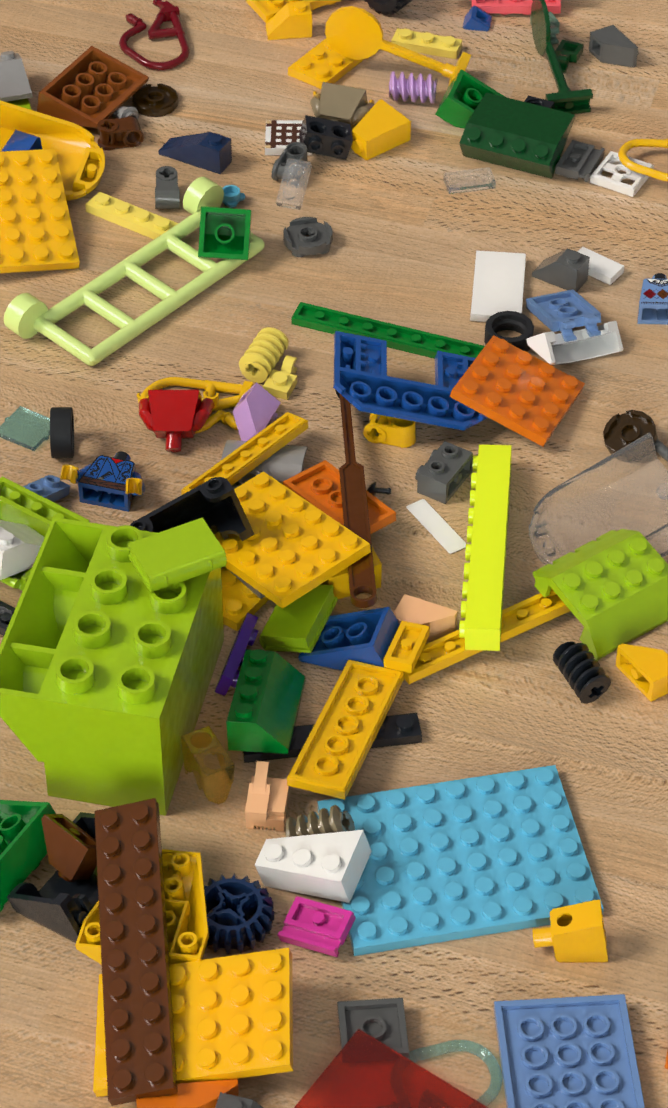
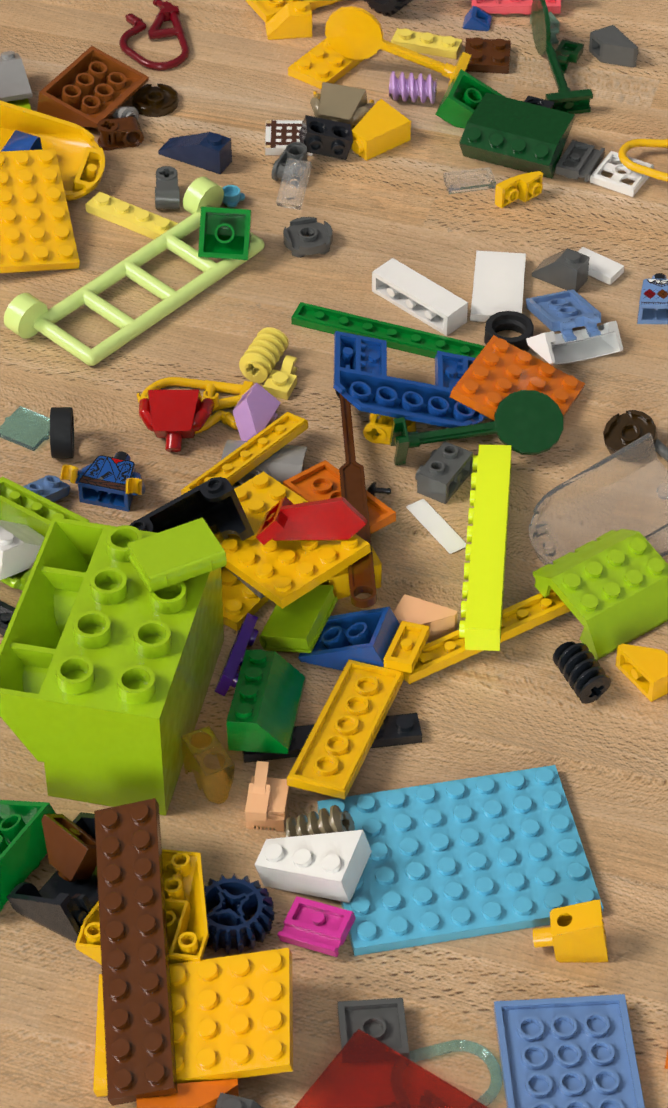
none -> red piece [256,496,368,545]
none -> white brick [372,258,468,336]
none -> dark green piece [390,390,564,466]
none -> reddish brown plate [465,37,511,74]
none -> yellow slope [495,171,543,209]

